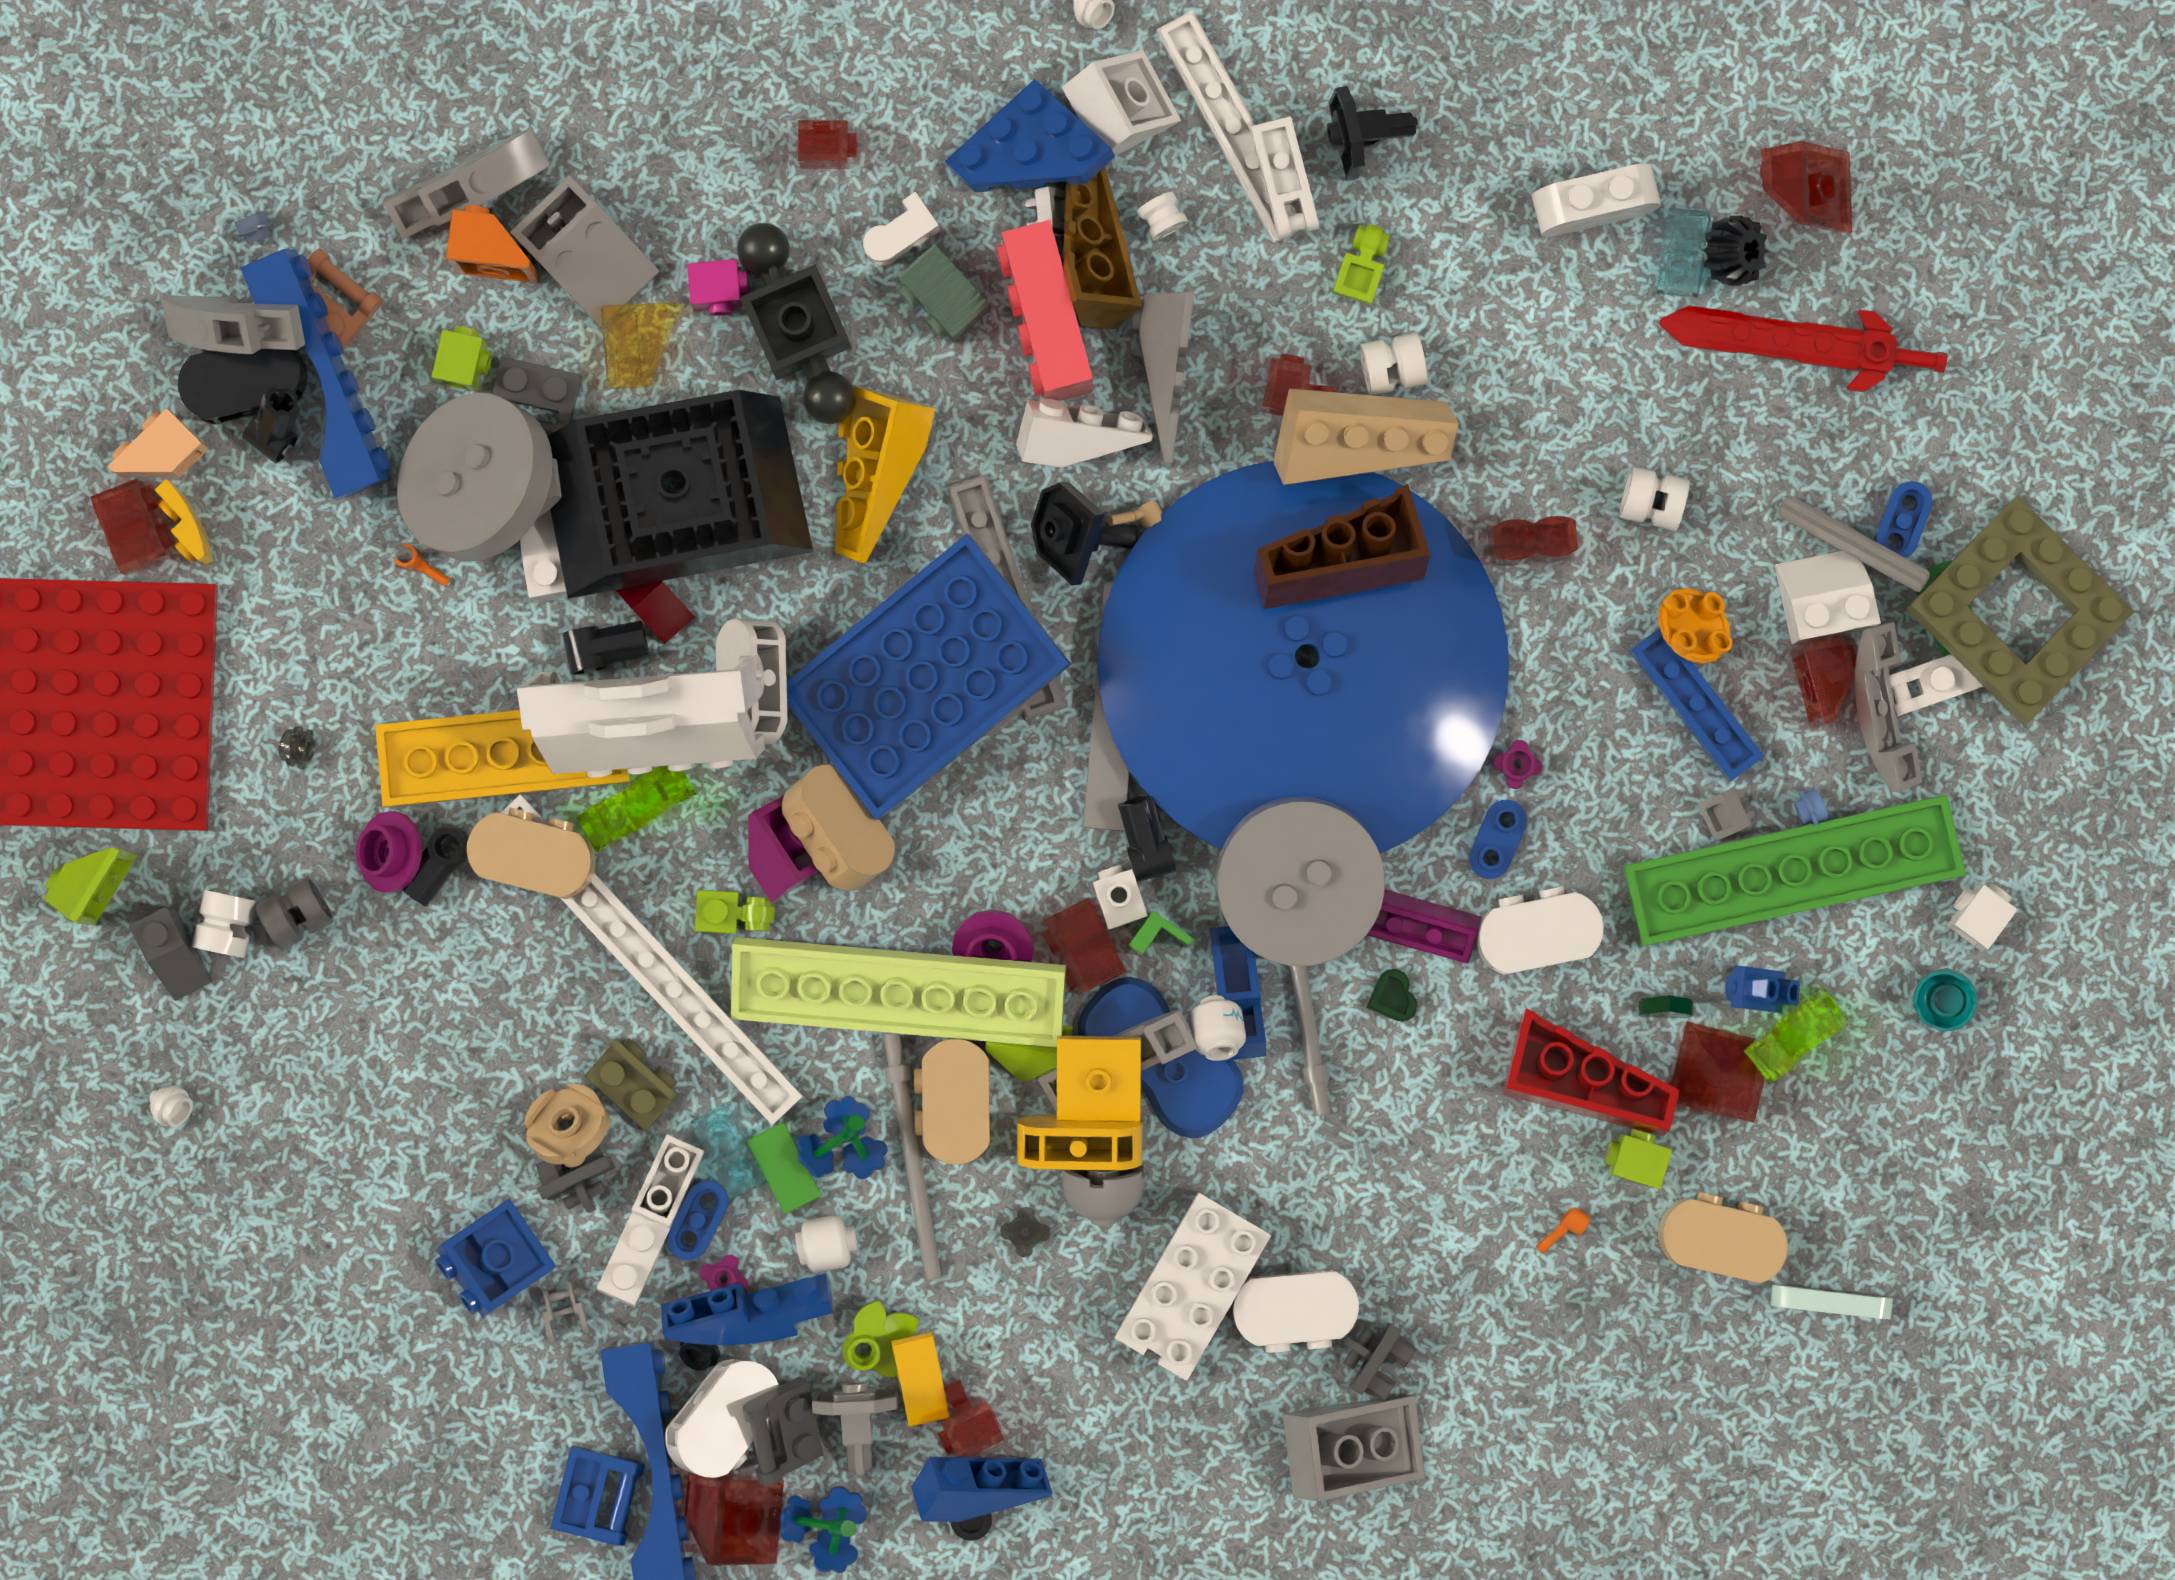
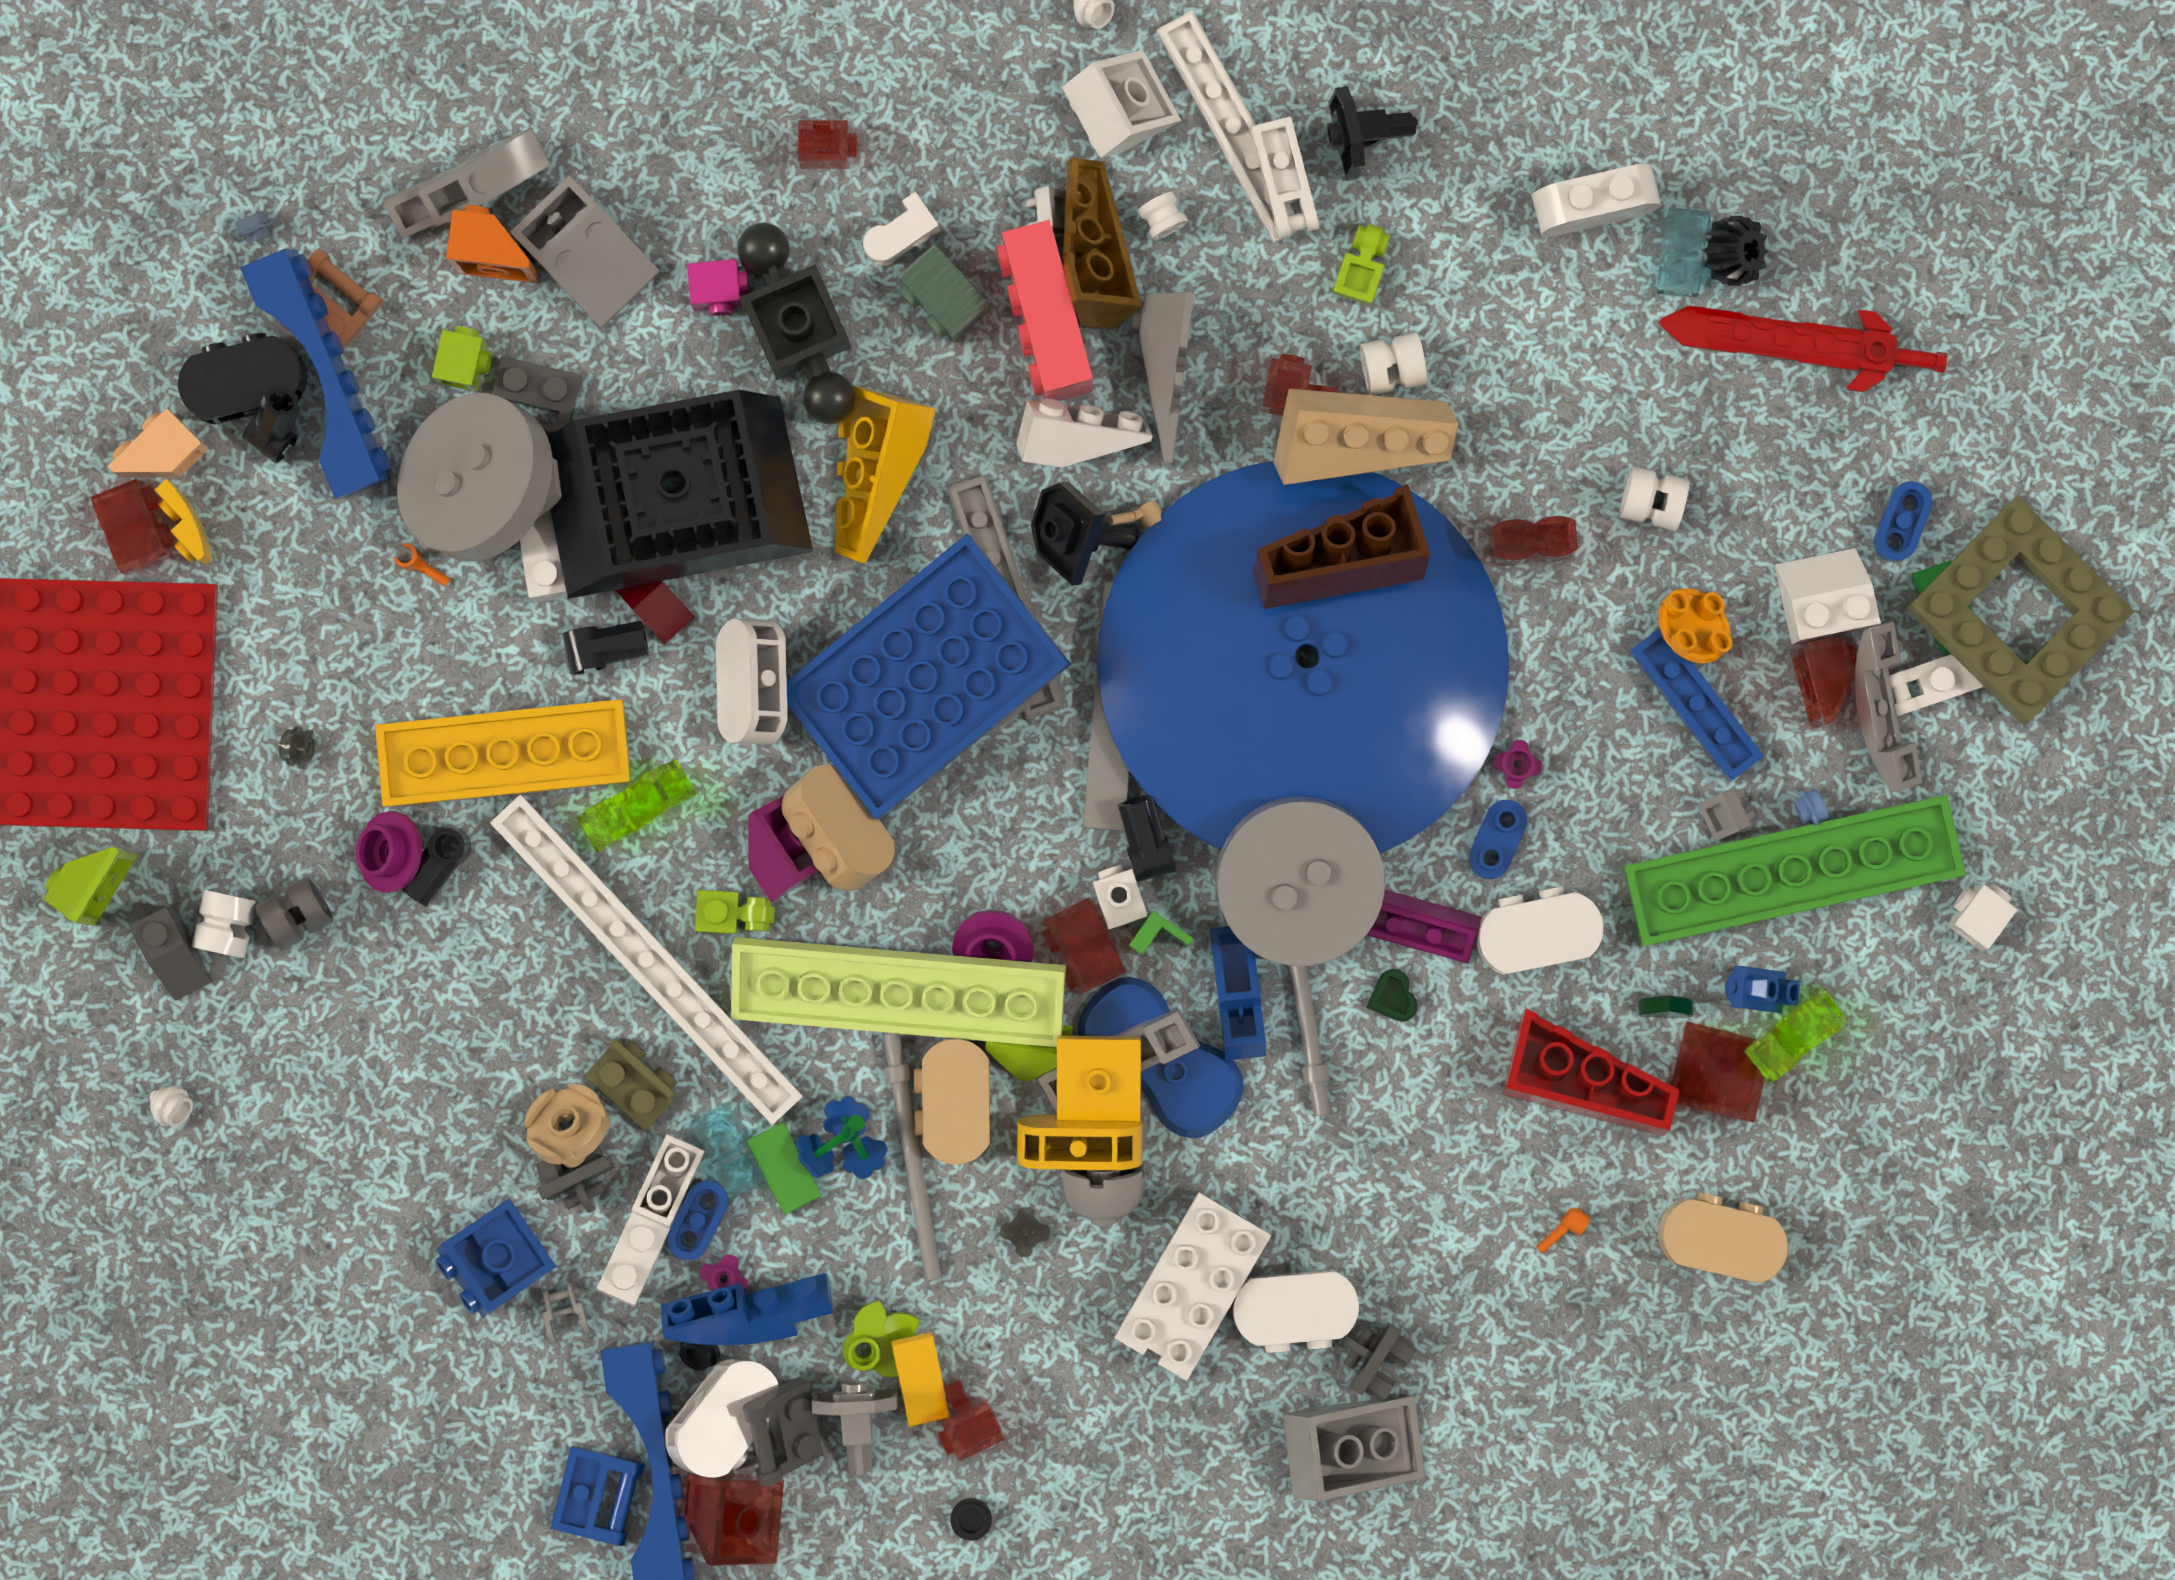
light grey slope [161,295,305,354] -> none
tan brick [467,807,596,899] -> none
white piece [517,655,765,777] -> none
clear yellow wing [601,302,682,390] -> none
blue plant [780,1486,867,1573] -> none
white head [795,1215,858,1273] -> none
blue slope [911,1456,1053,1522] -> none
blue plate [945,79,1115,192] -> none
white head [1189,995,1246,1061] -> none
lime brick [1604,1129,1672,1190] -> none
clear red slope [1760,141,1853,233] -> none
light aqua beam [1770,1284,1893,1319] -> none
light grey axle [1779,496,1930,592] -> none
teal hair [1913,968,1978,1032] -> none

